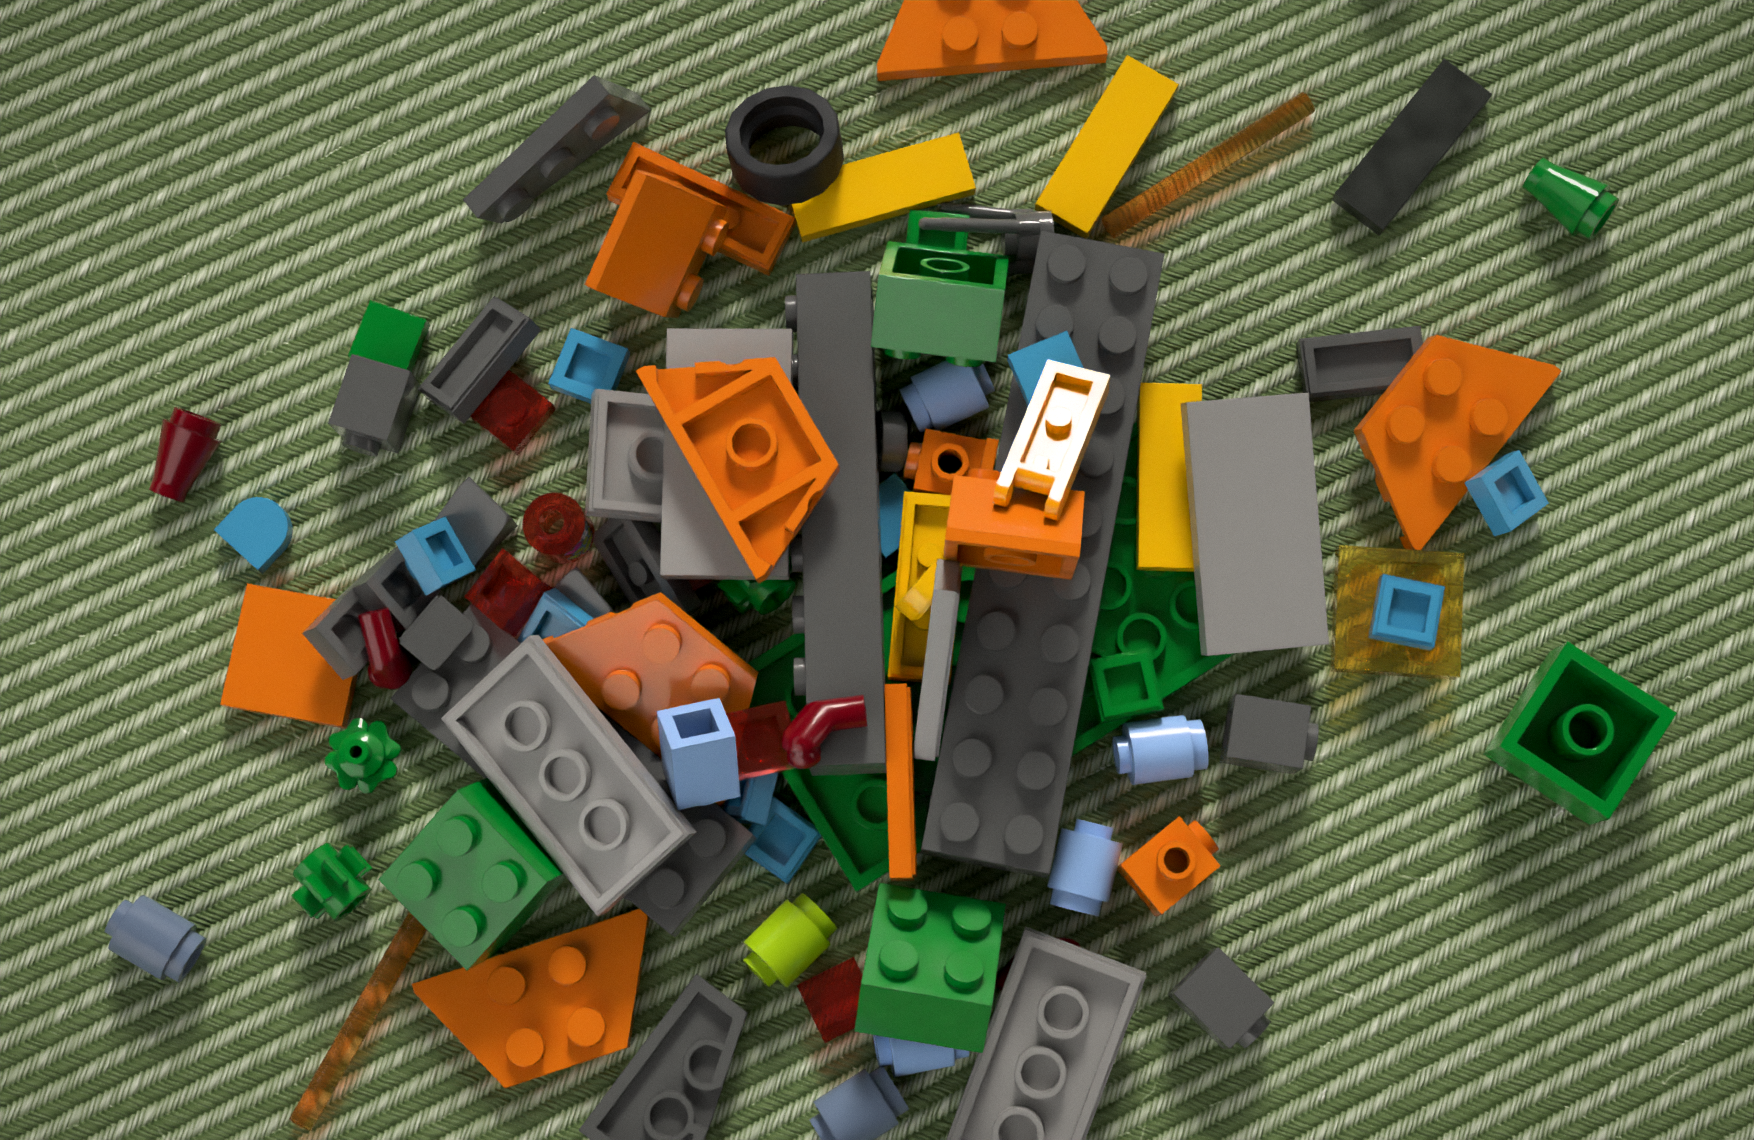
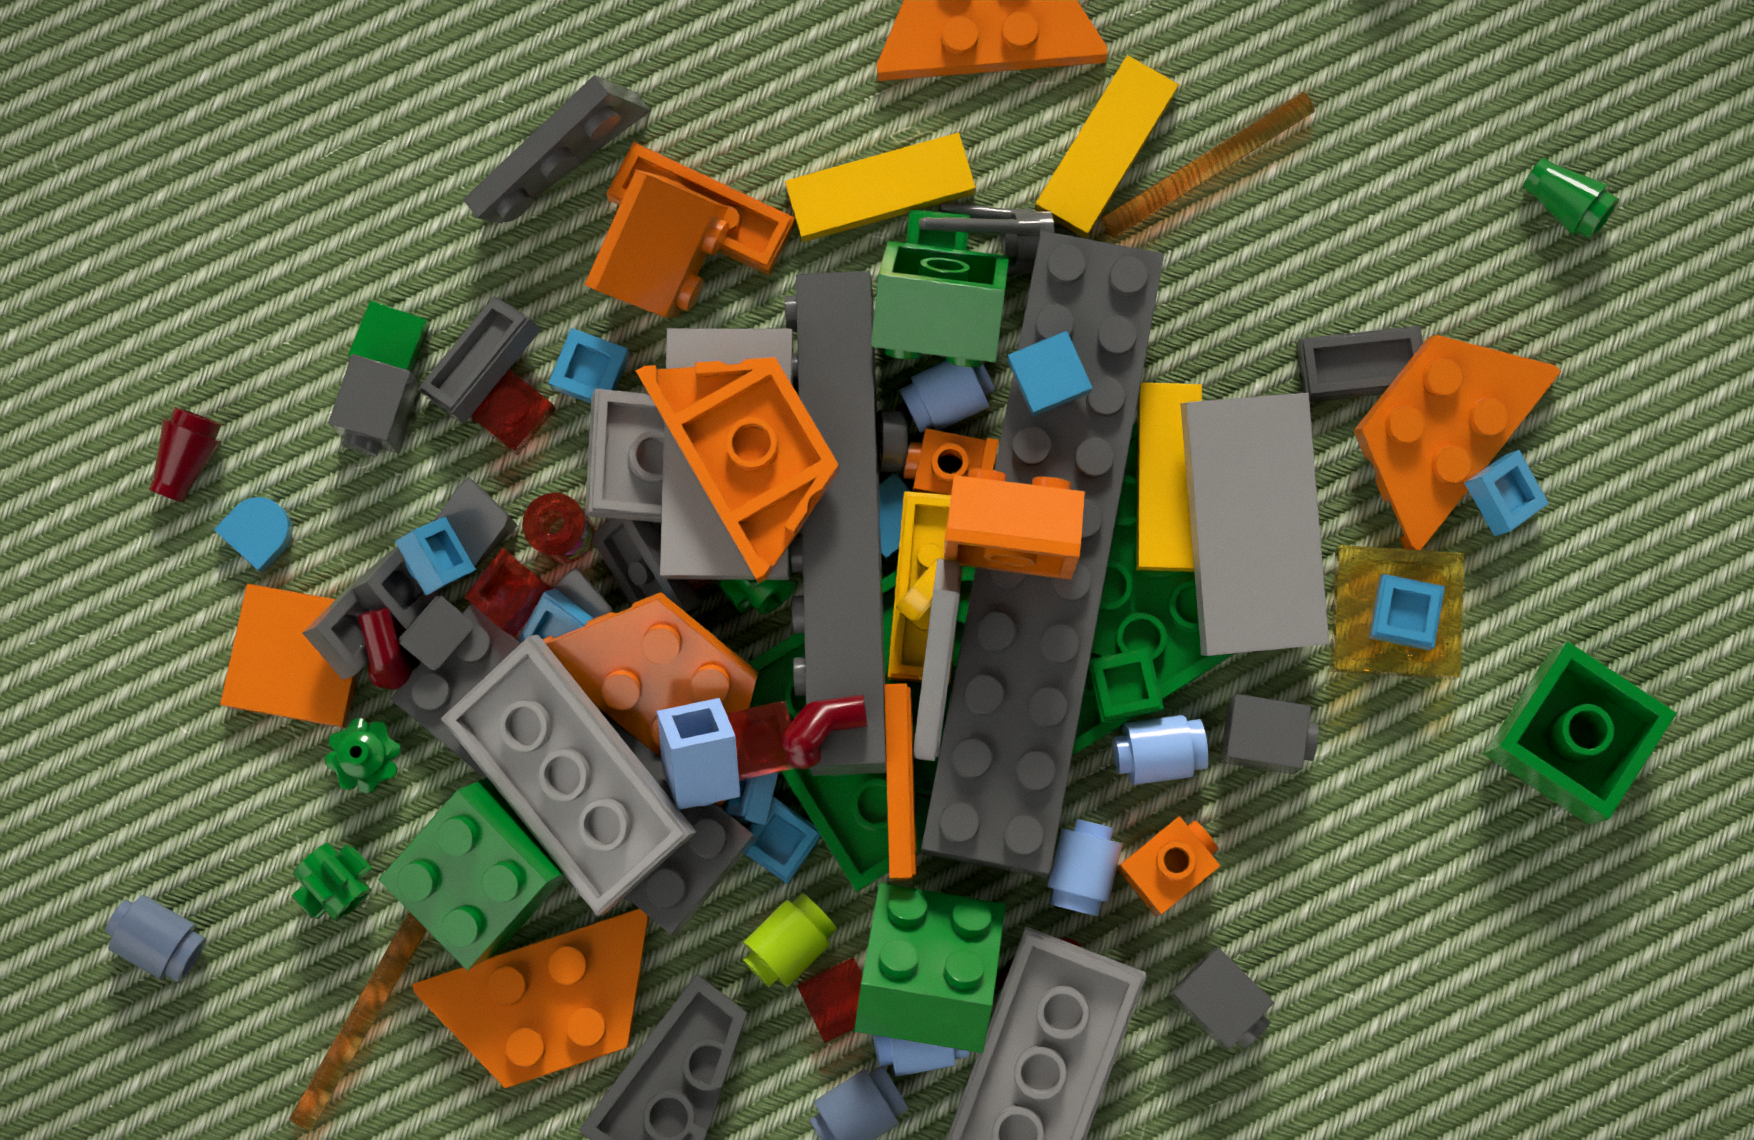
black tyre [725,85,844,206] -> none
hinge [993,360,1110,521] -> none
pearl dark grey tile [1331,58,1492,236] -> none

